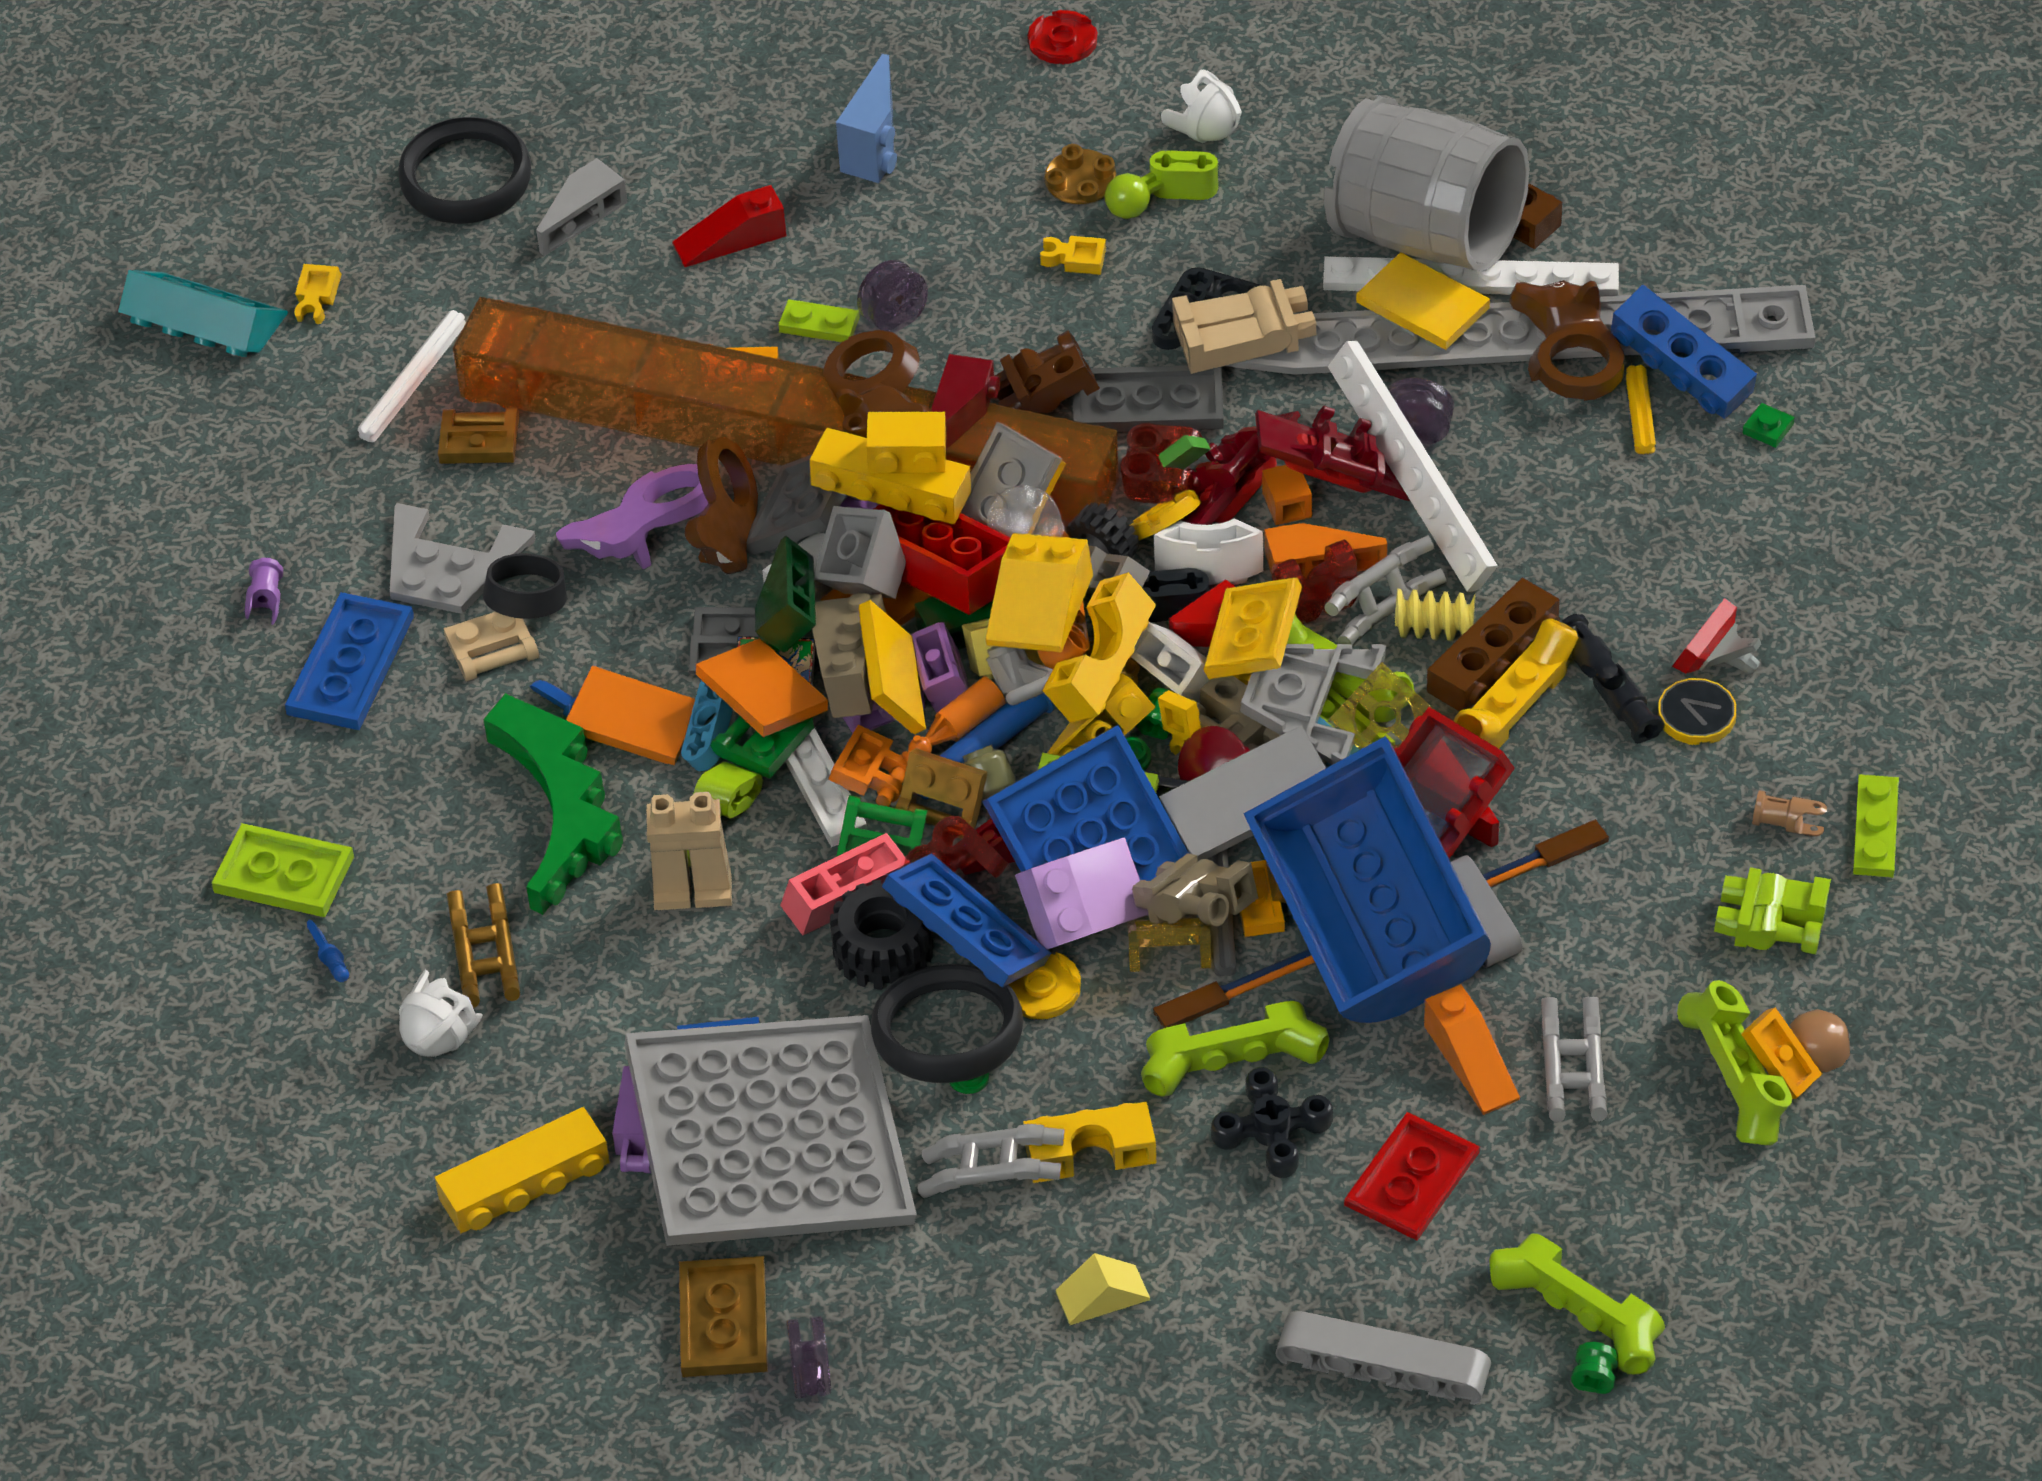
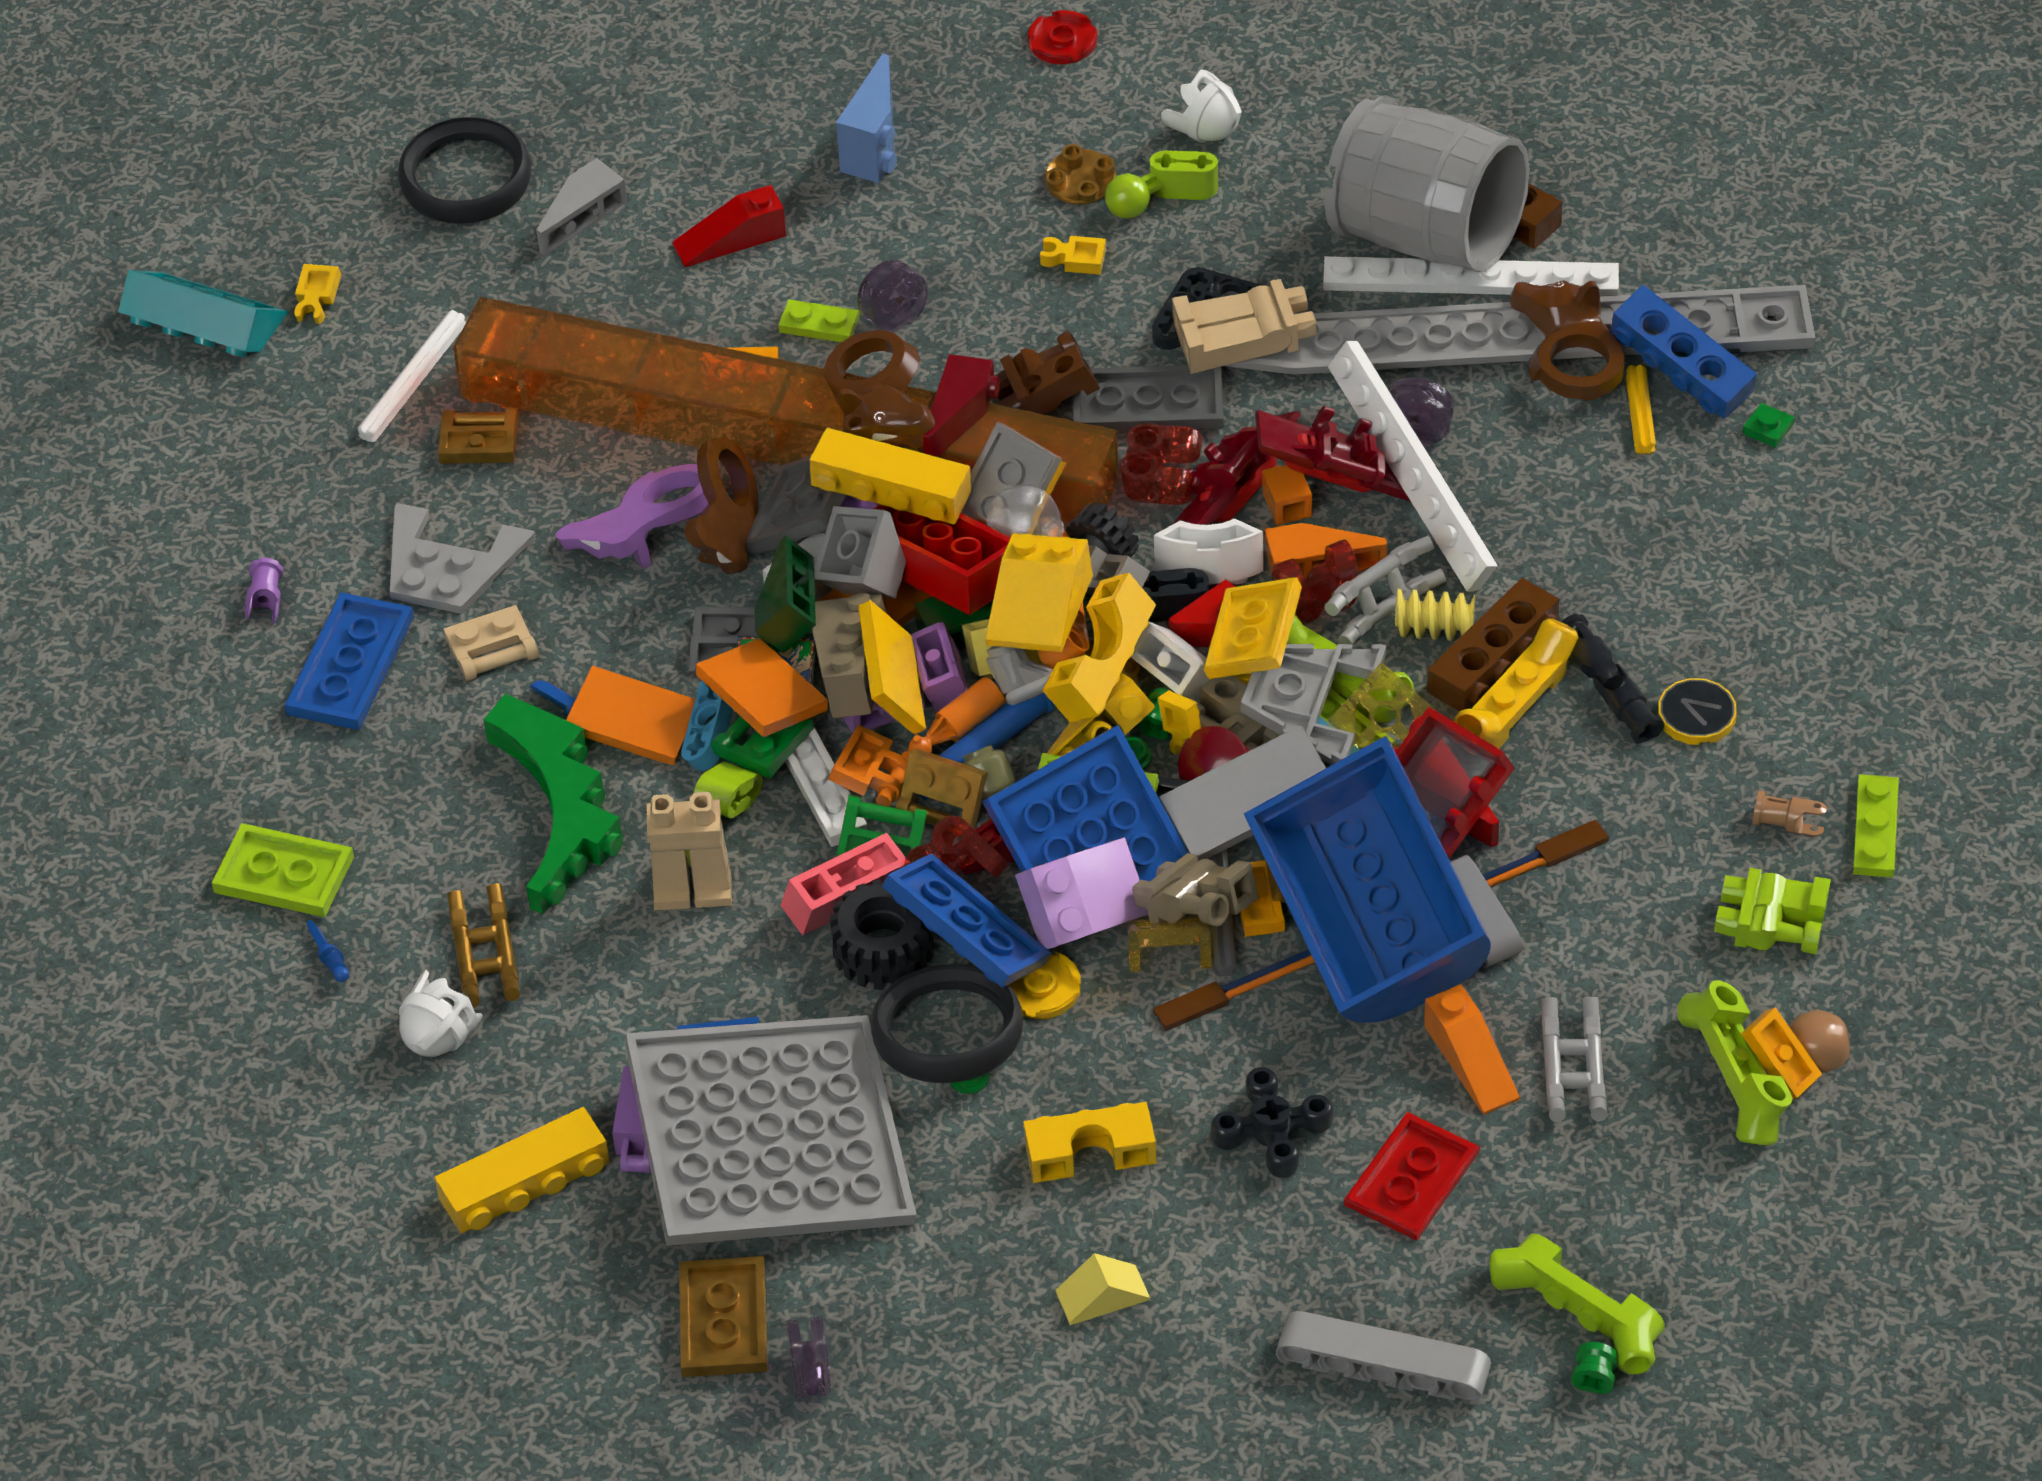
black tyre [483,553,567,619] -> none
yellow brick [867,412,946,473] -> none
light grey piece [918,1124,1065,1198] -> none
yellow tile [1129,490,1201,540] -> none
lime plate [1141,1001,1329,1097] -> none
bright green tile [1158,435,1211,470] -> none
yellow tile [1356,252,1490,350] -> none
piece [1672,598,1761,675] -> none

